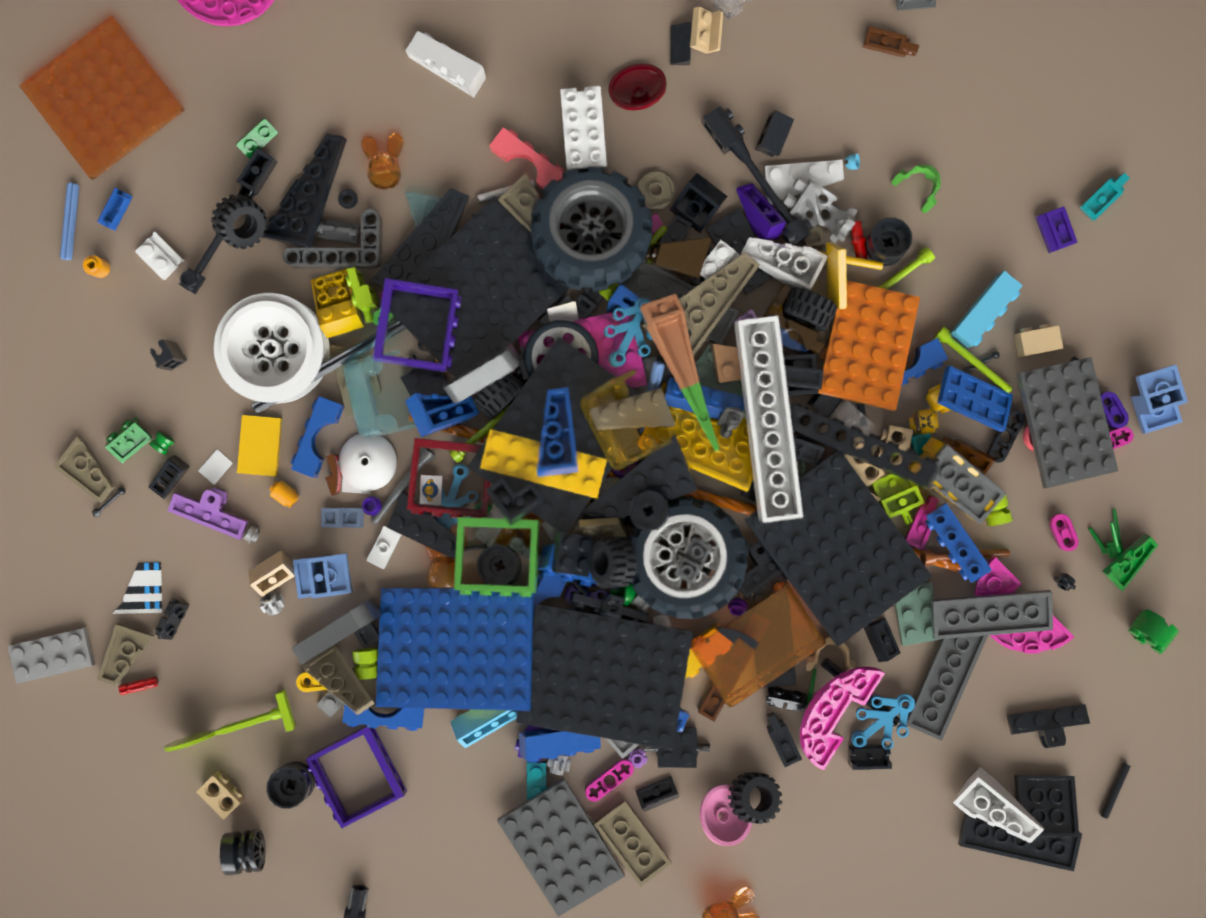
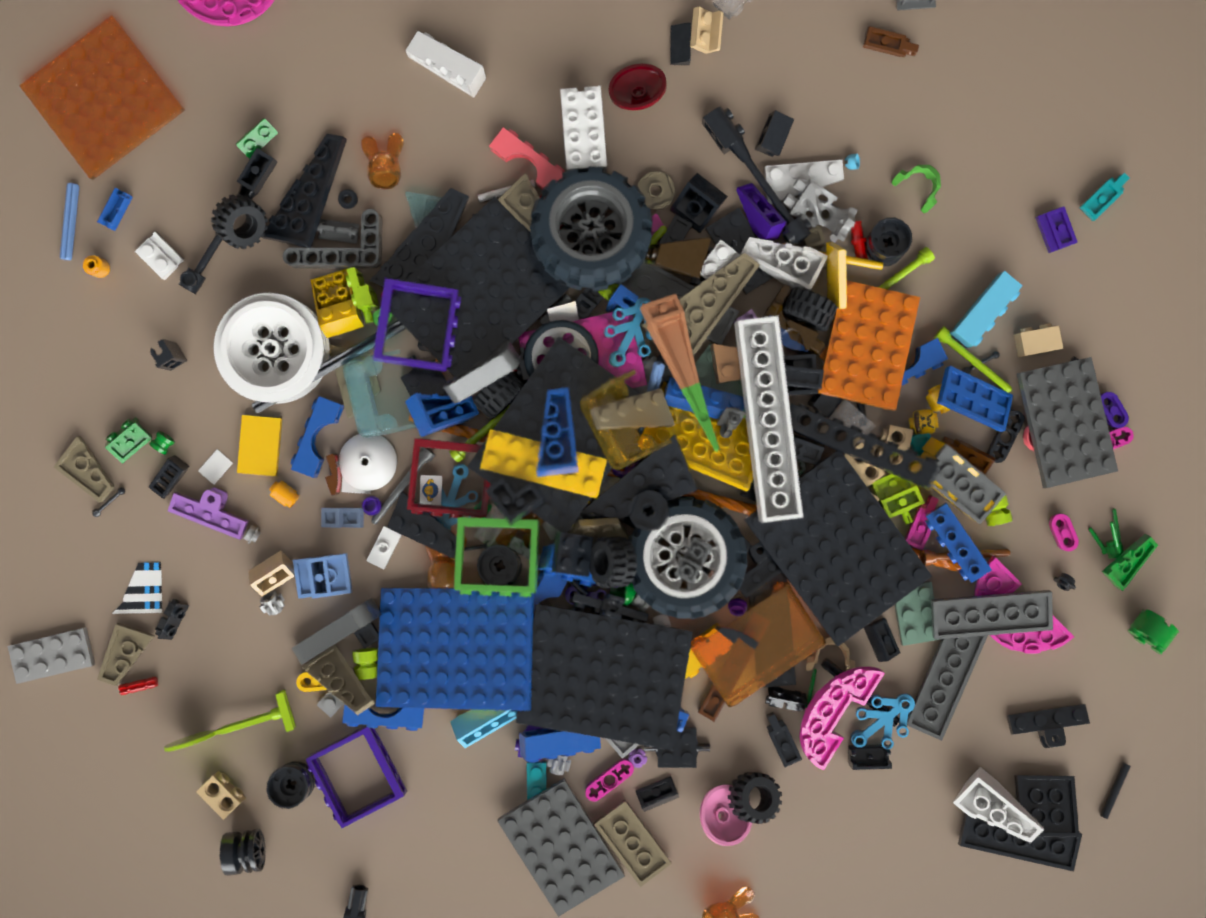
medium blue bracket [1131,365,1188,434] -> none

